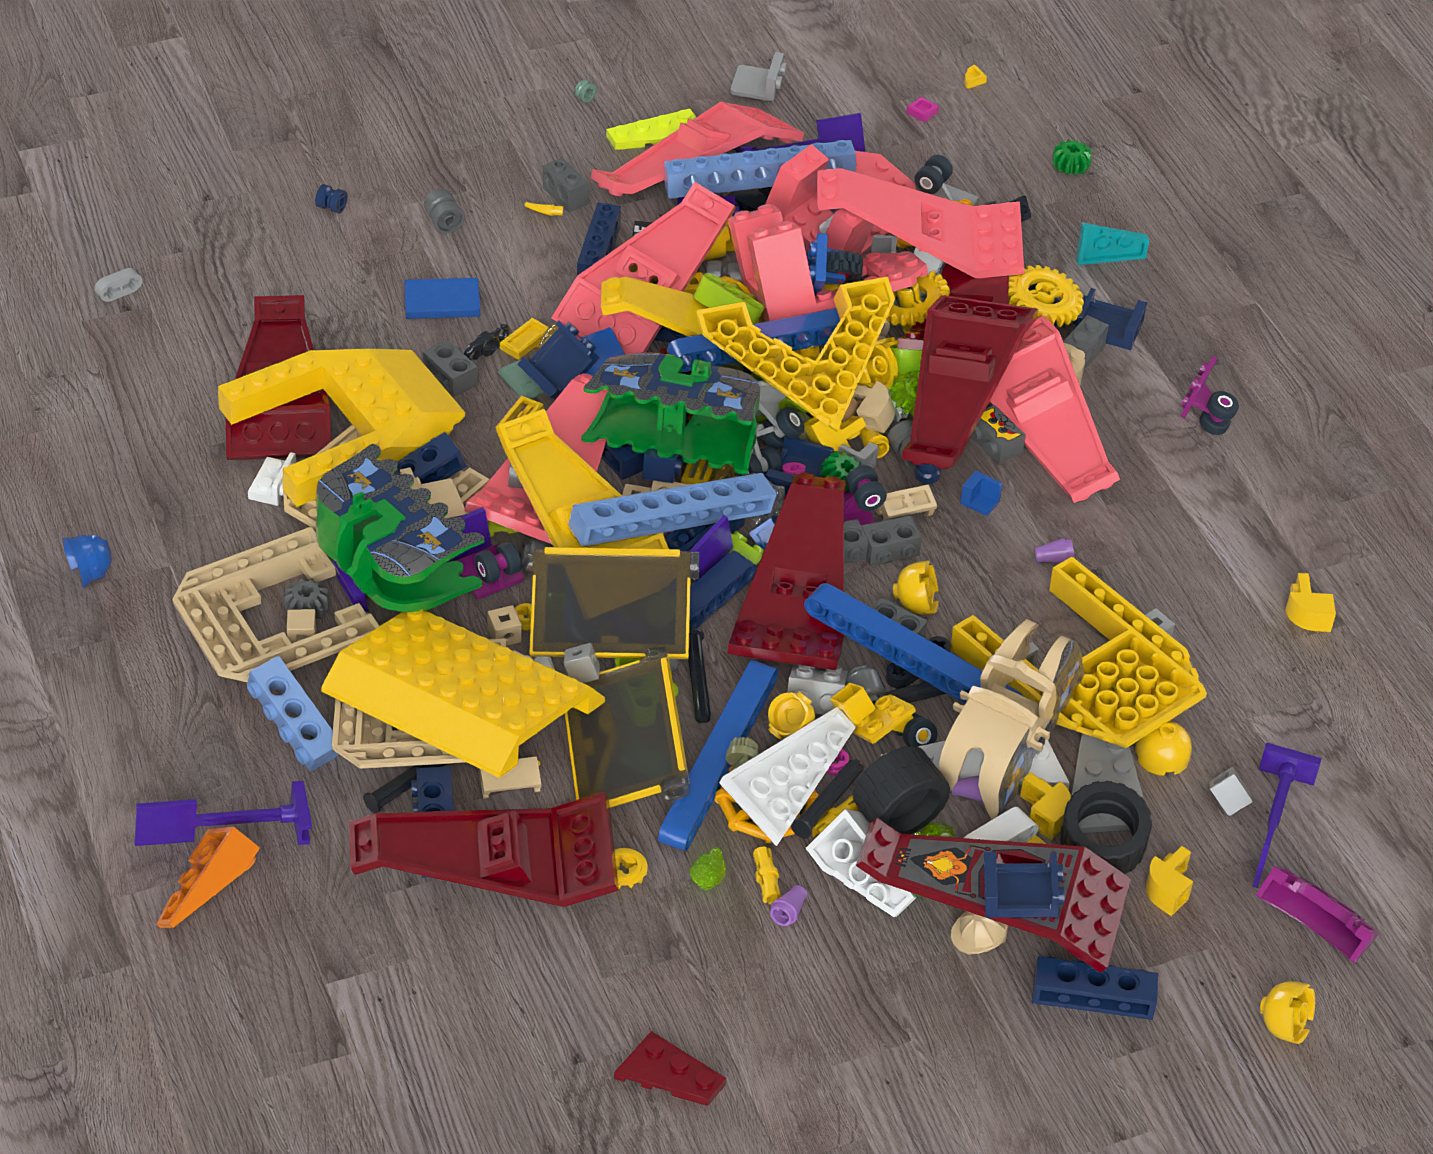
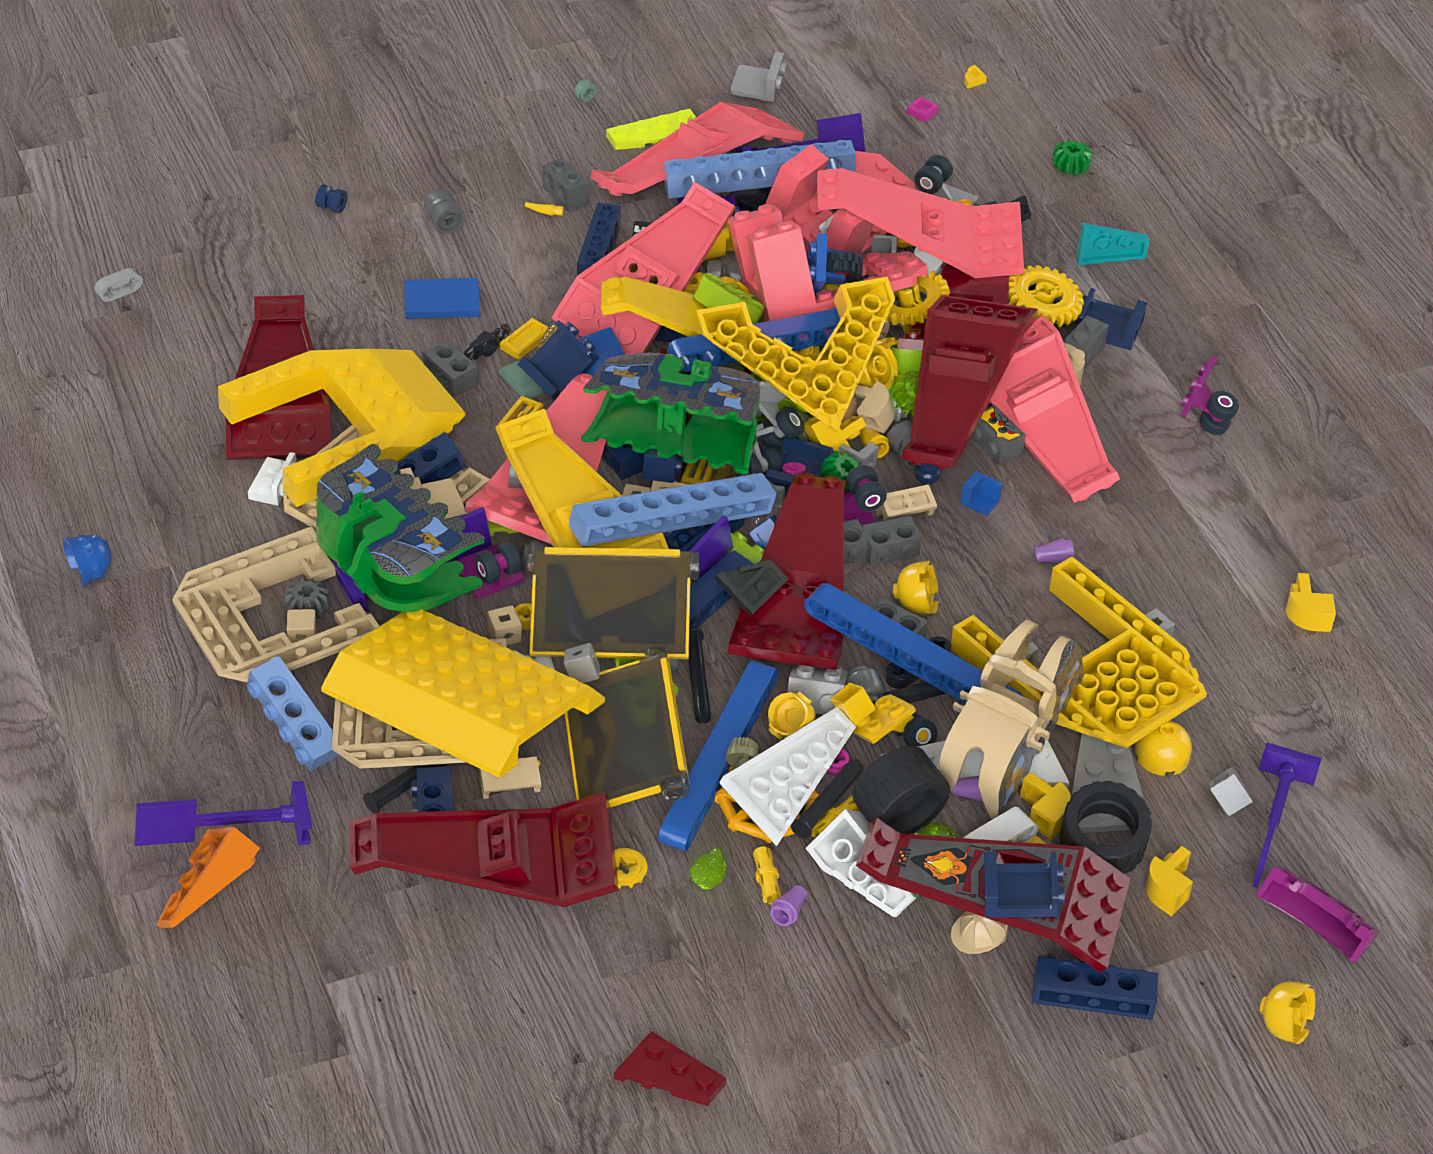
none -> pearl dark grey wing [714,560,788,616]

